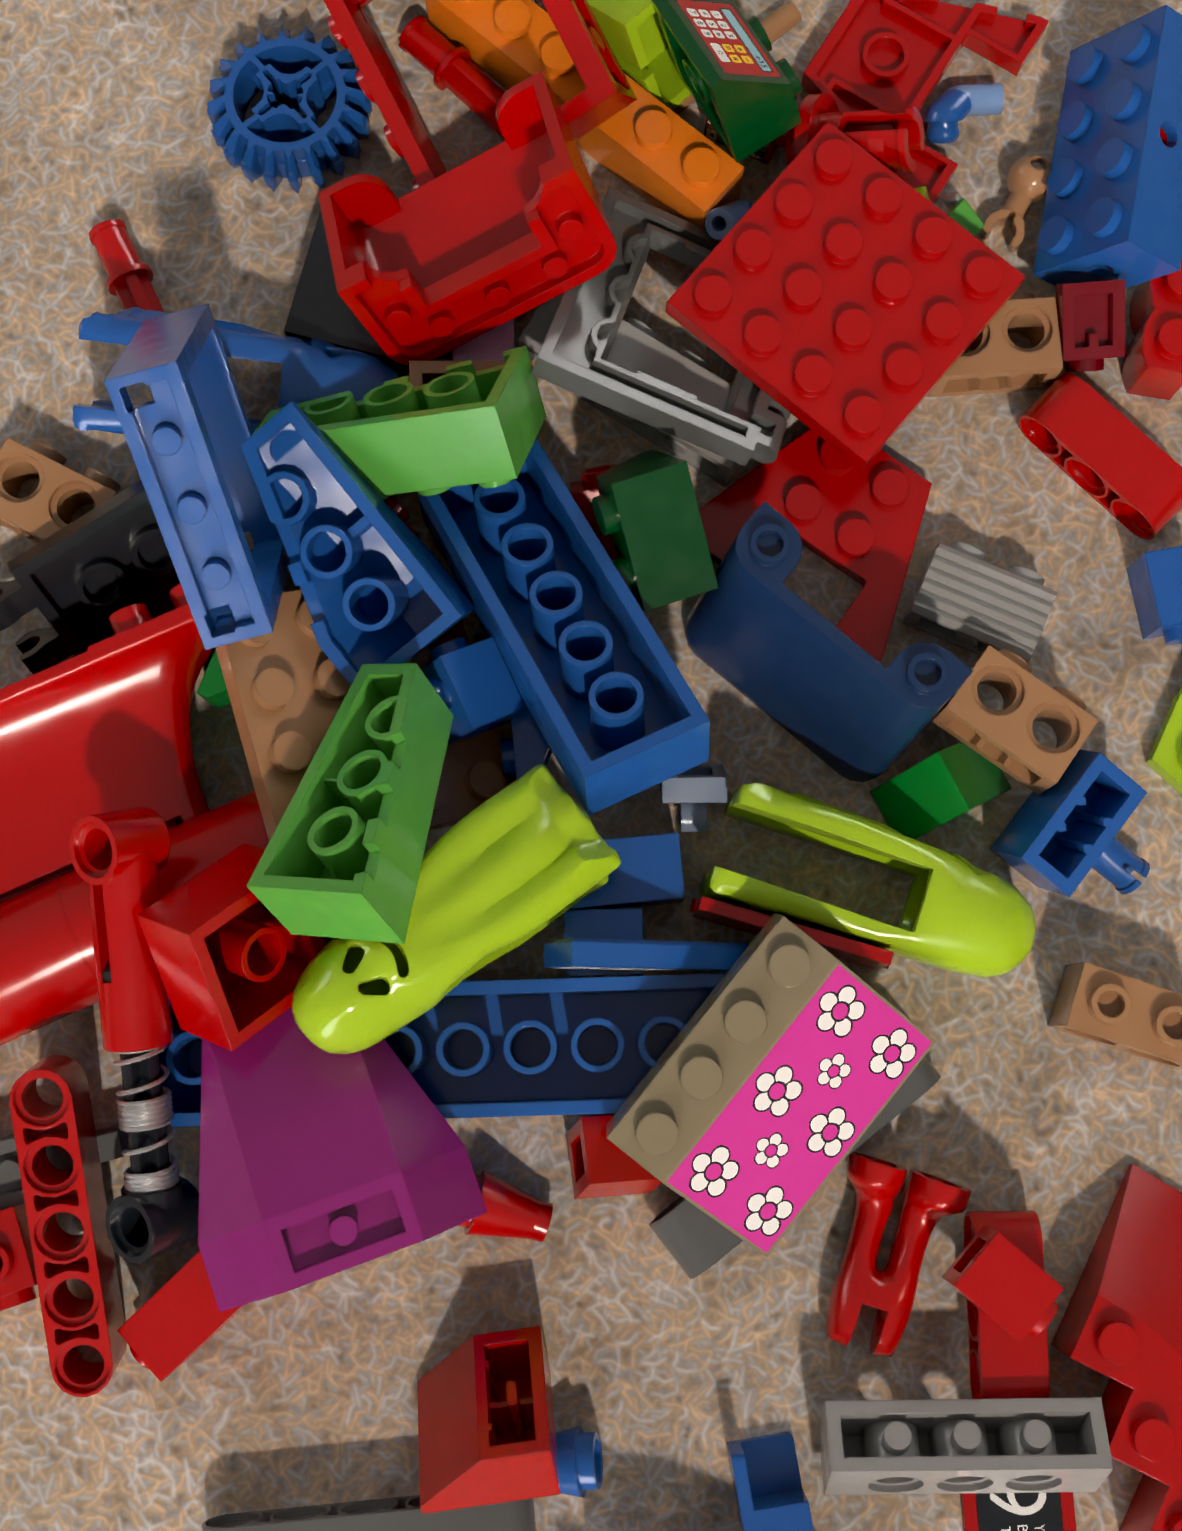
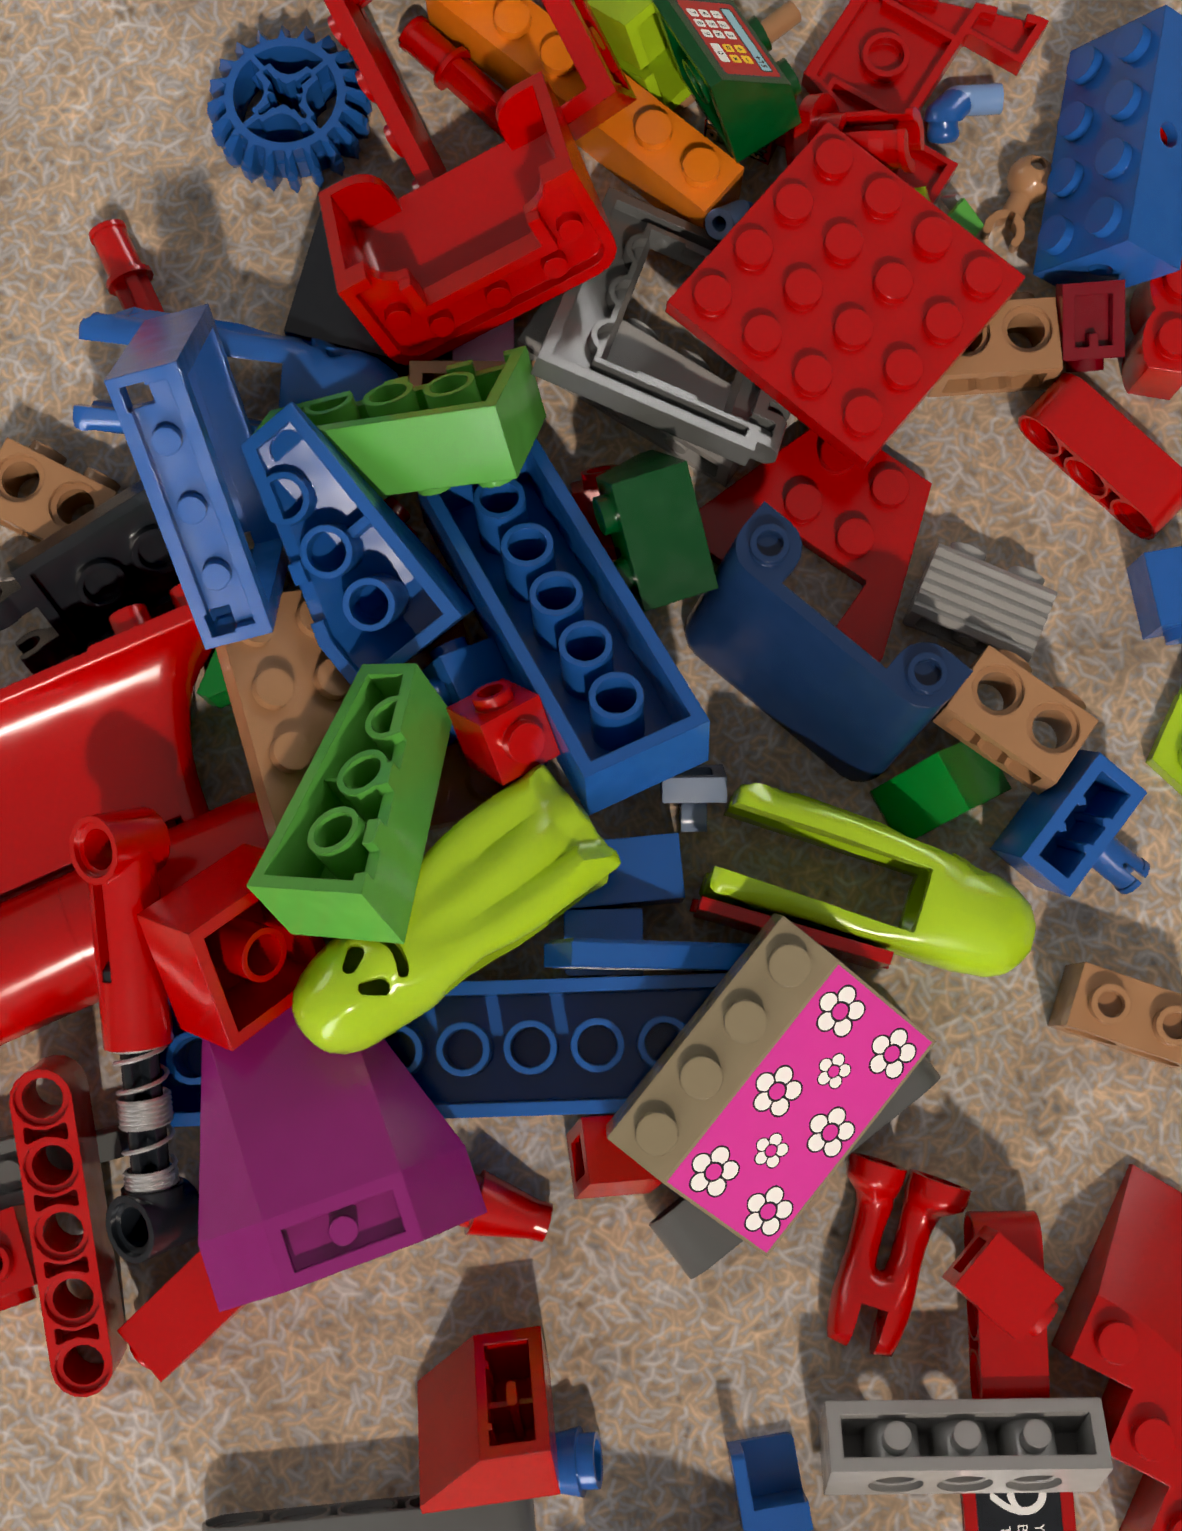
none -> red brick [446,678,560,786]

